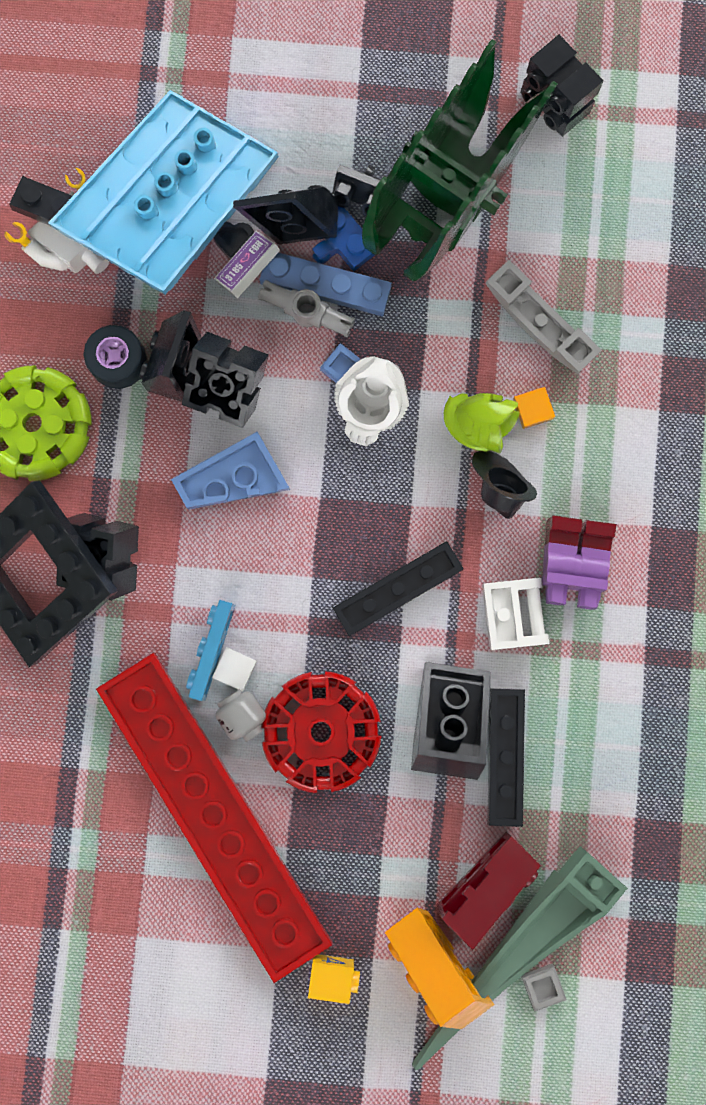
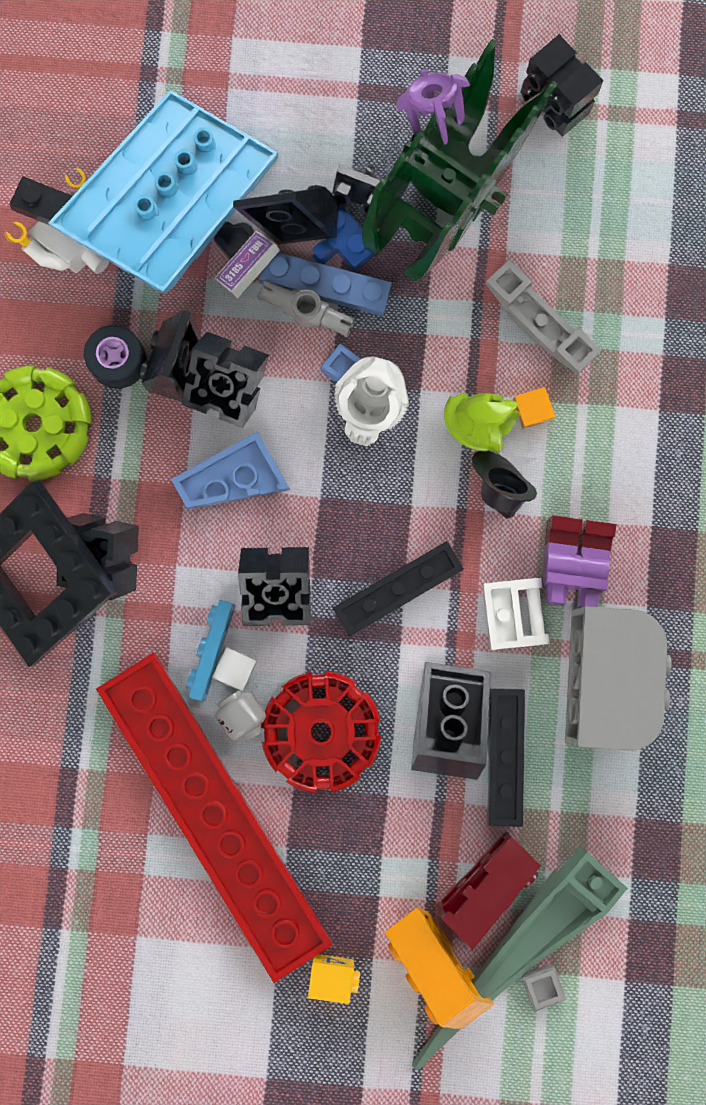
none -> black brick [238,547,311,626]
none -> medium lavender piece [396,68,470,144]
none -> light grey brick [565,606,671,750]

